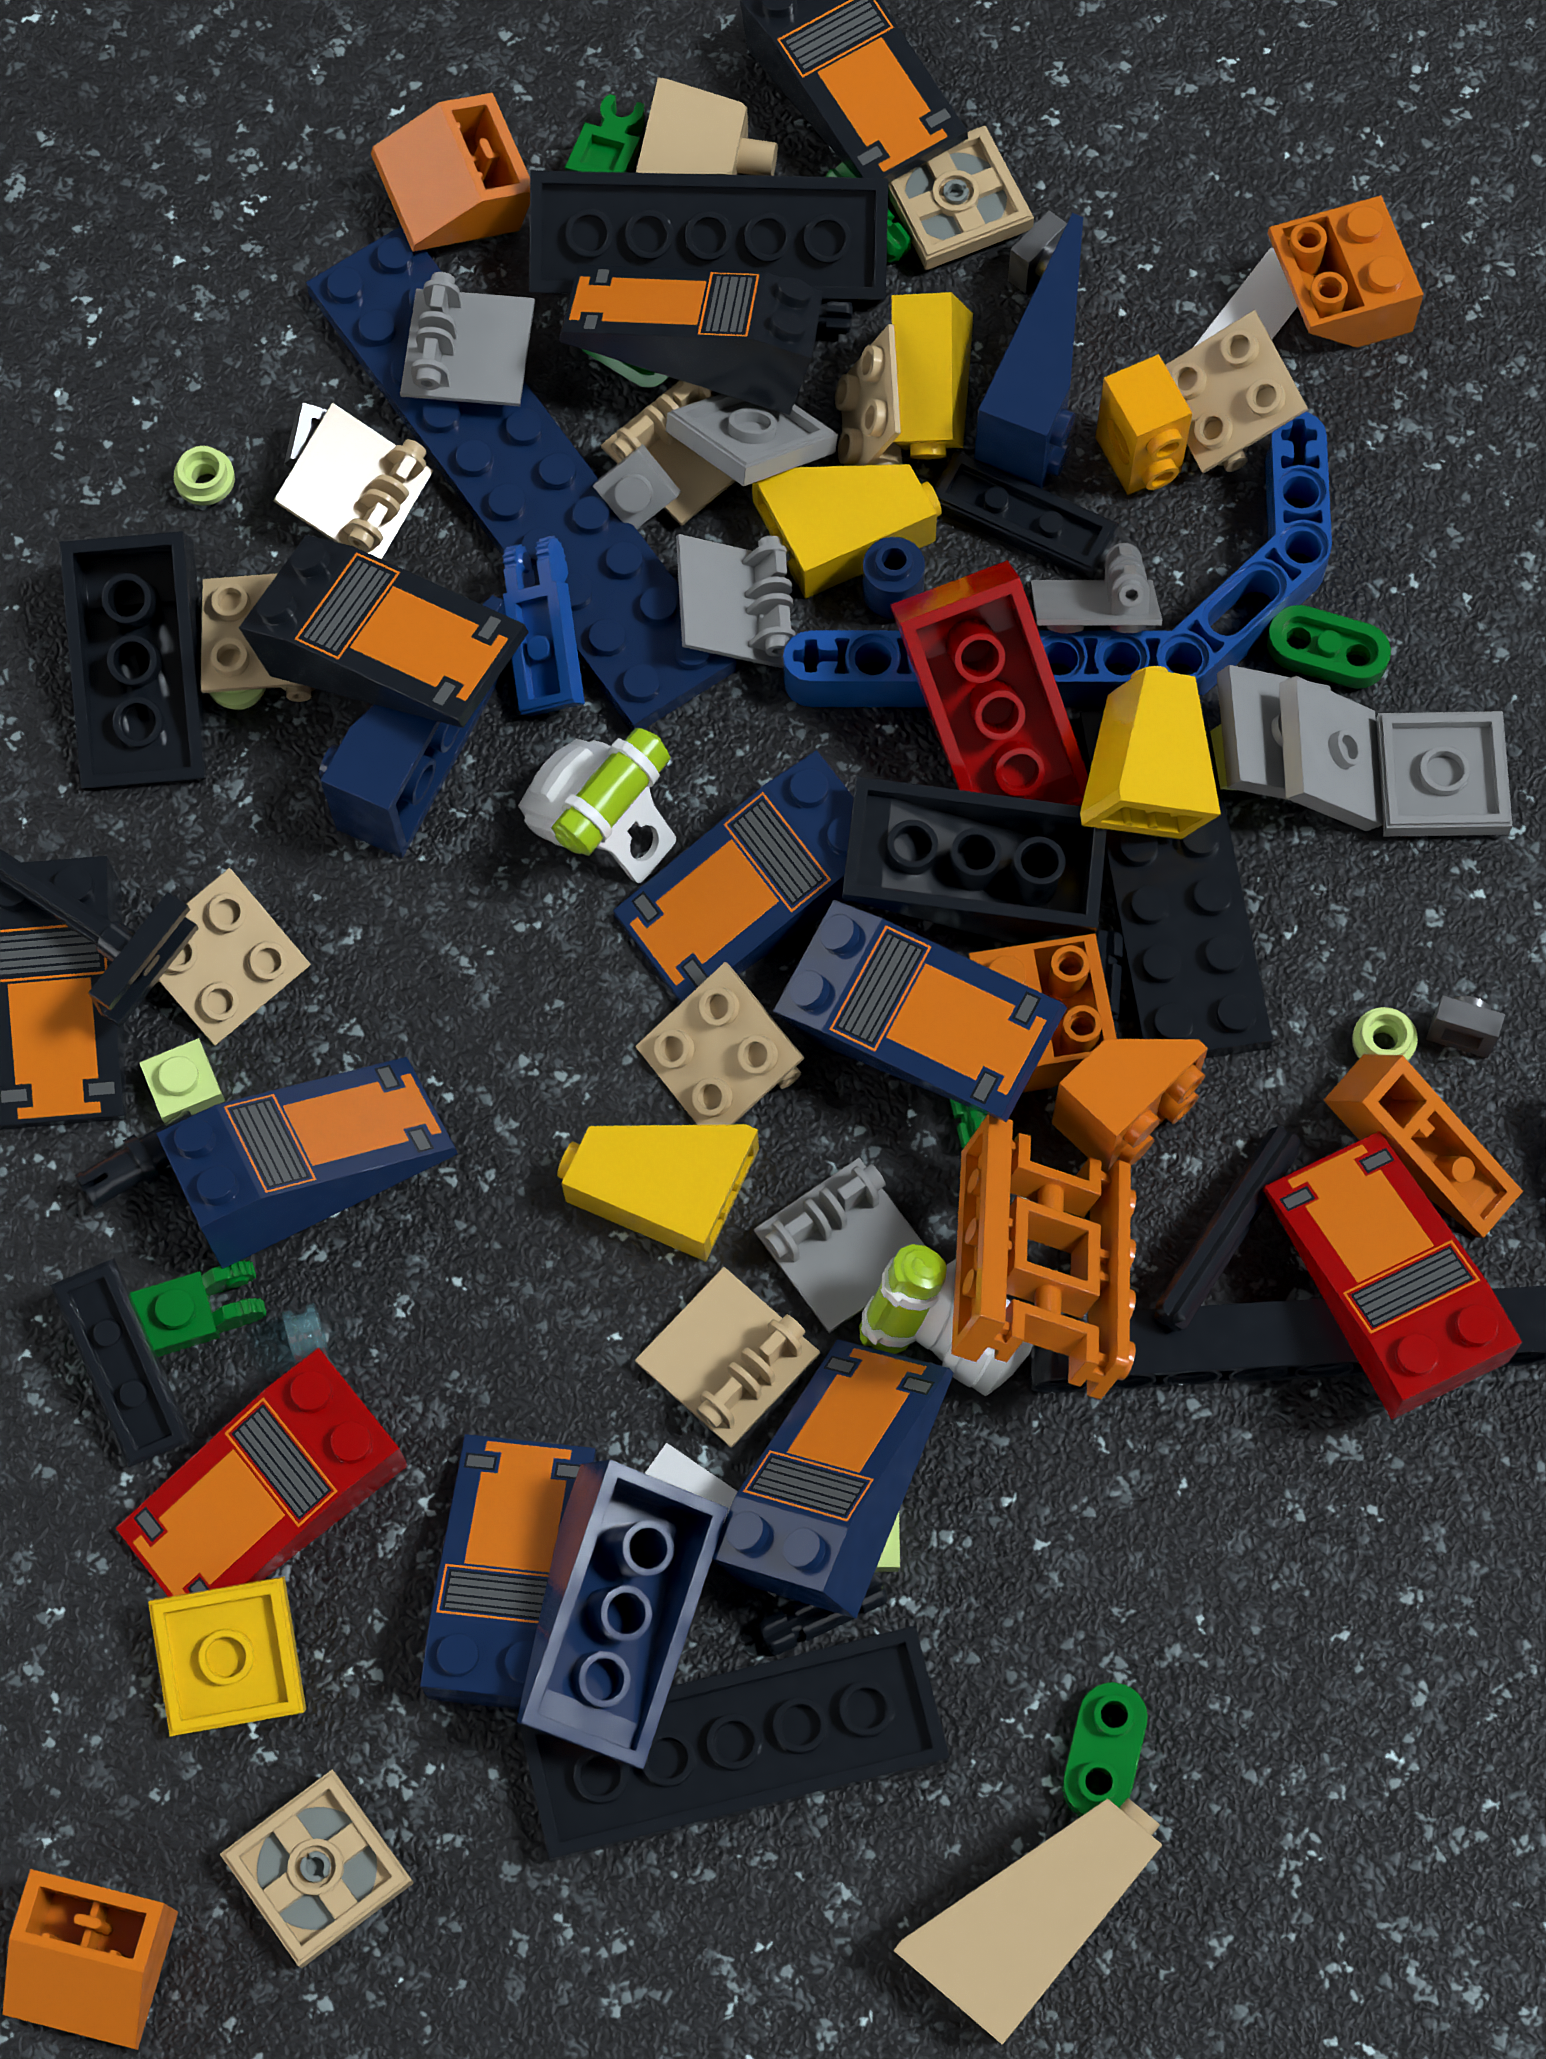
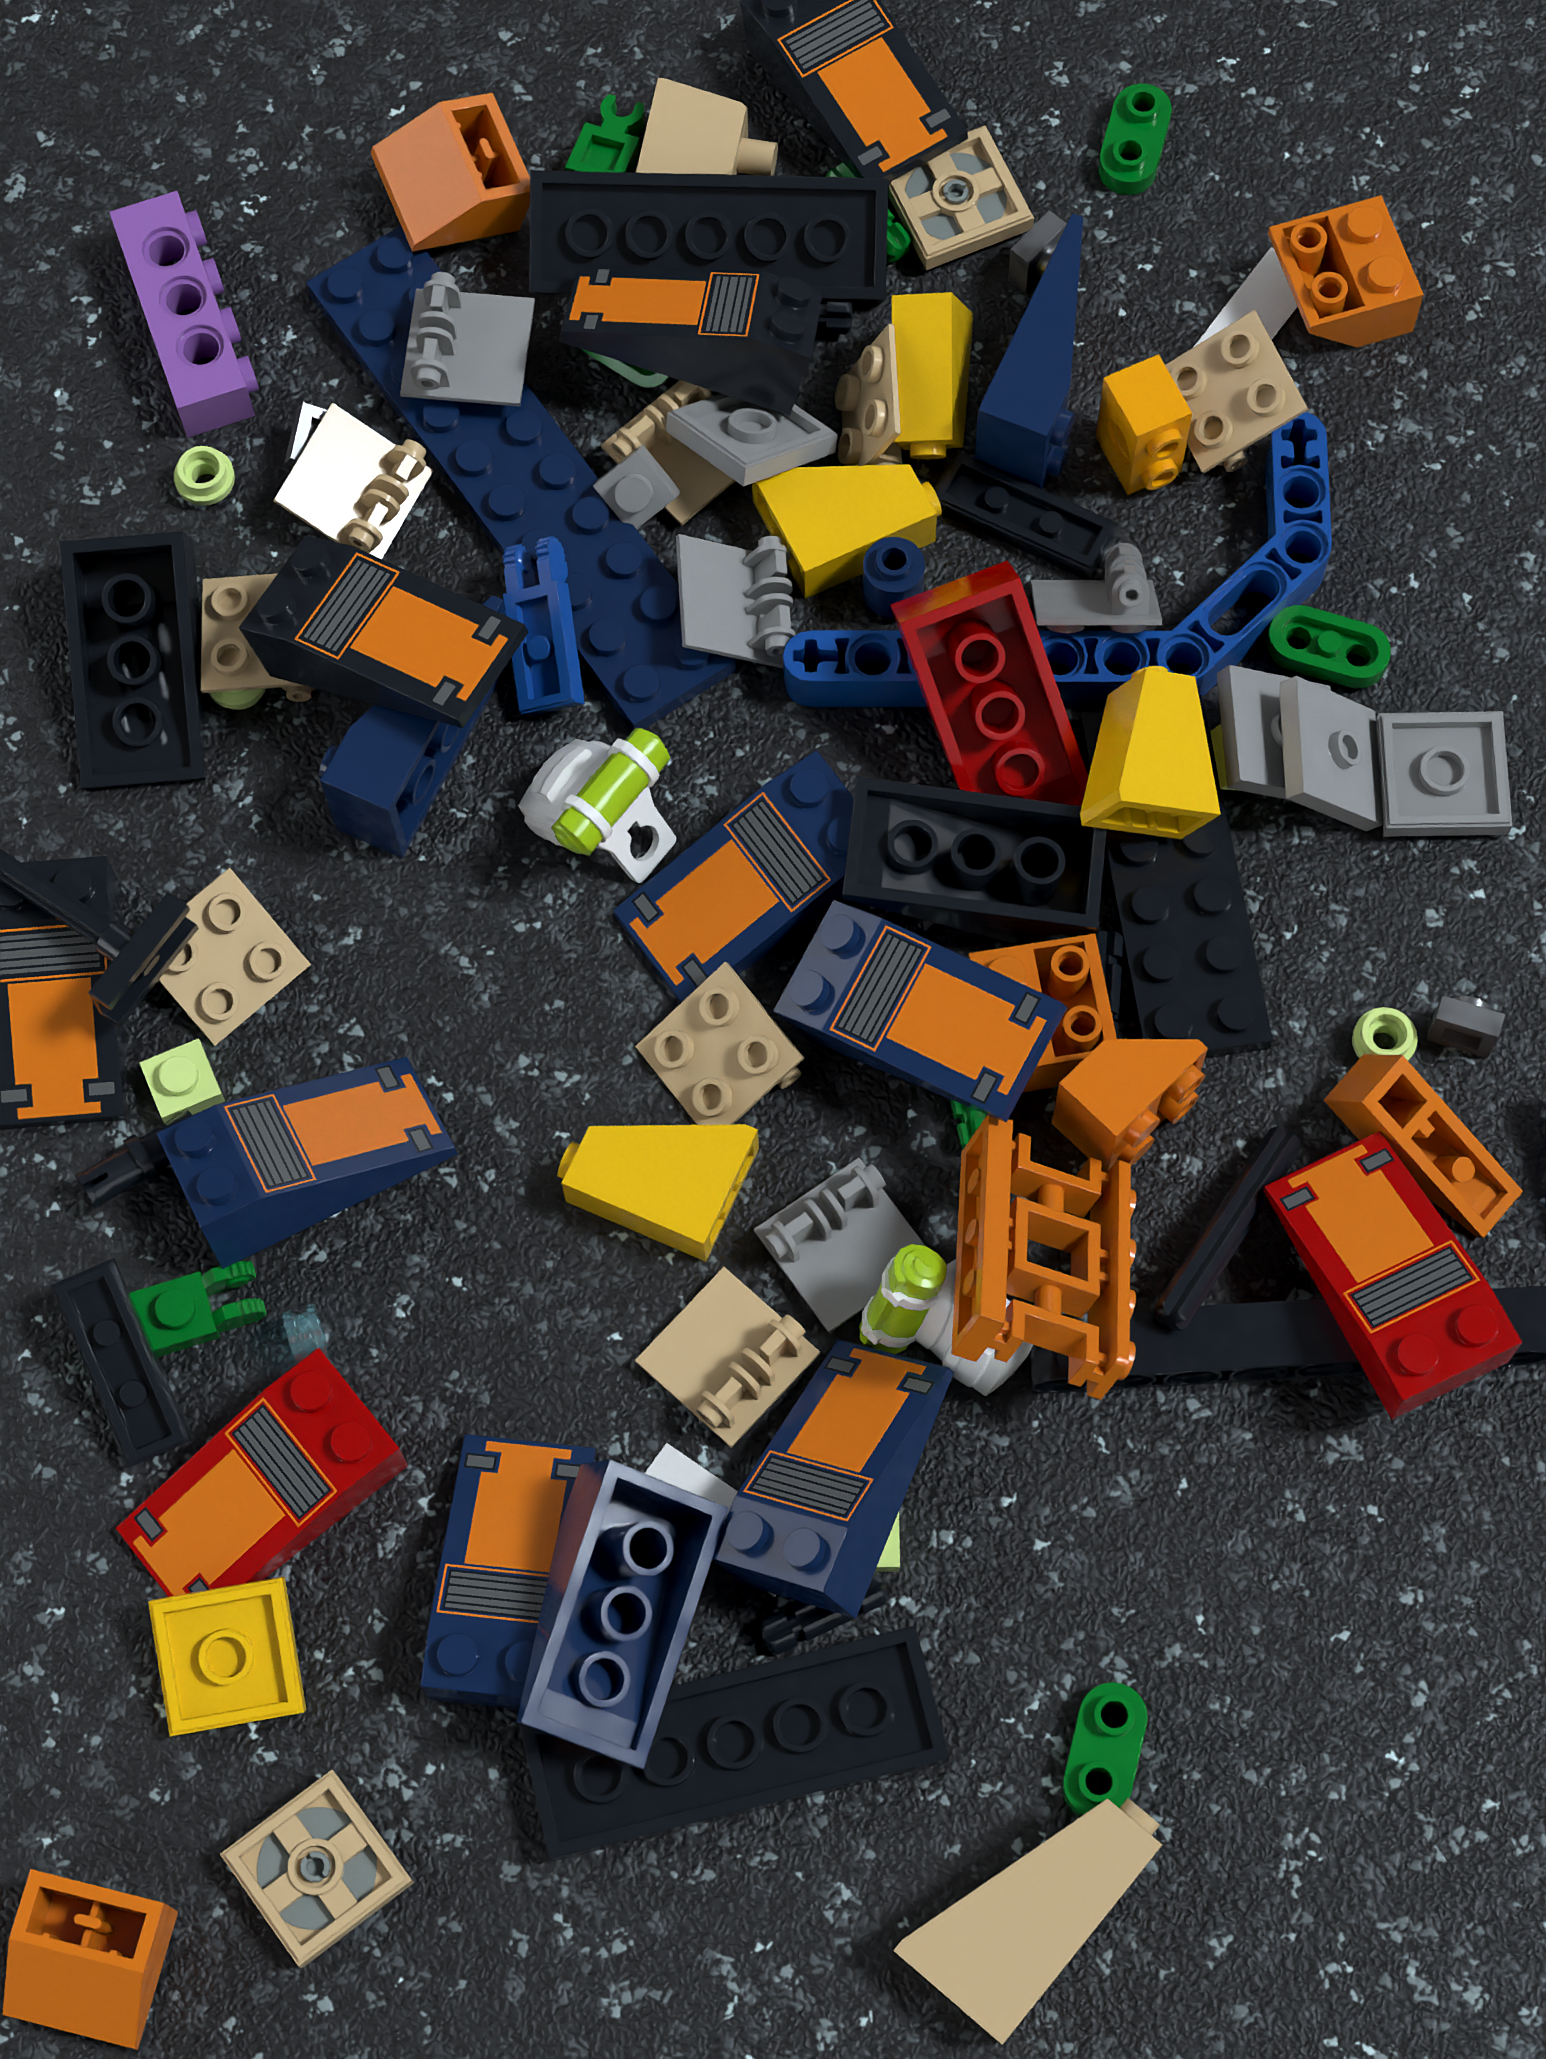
none -> medium lavender brick [109,191,259,438]
none -> green plate [1099,83,1172,195]

